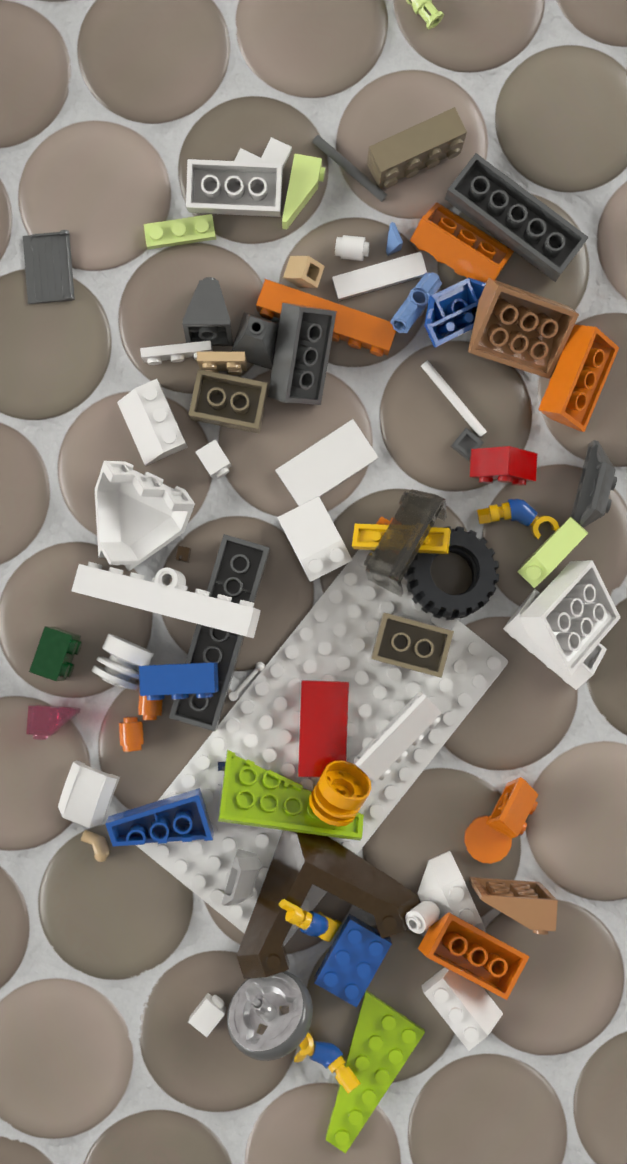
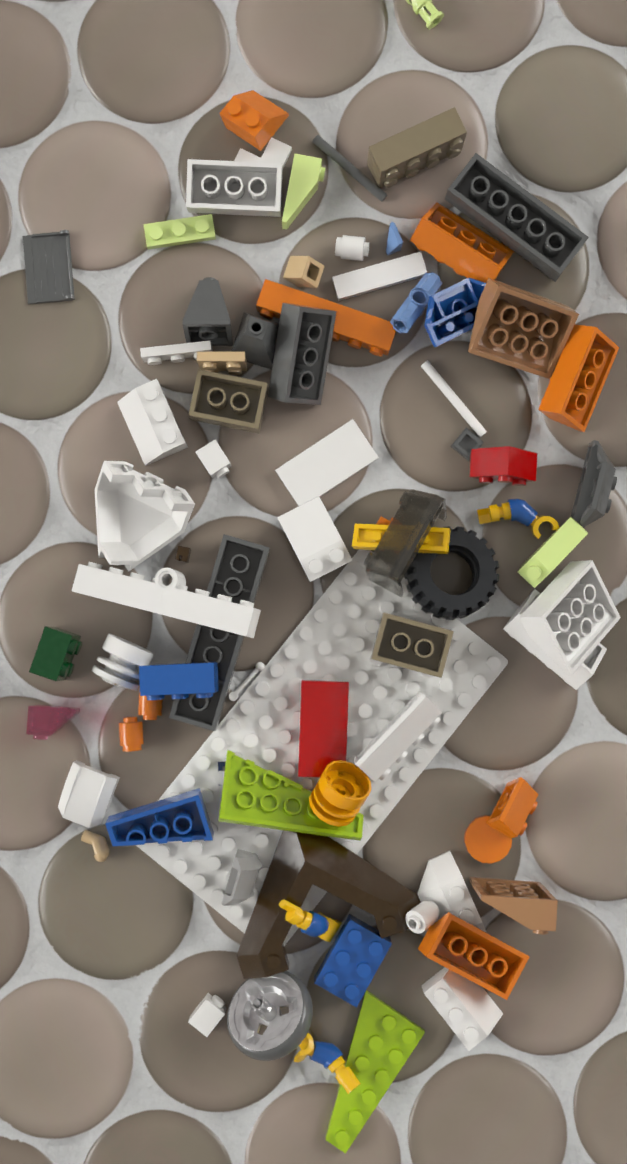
none -> orange slope [219,90,289,151]

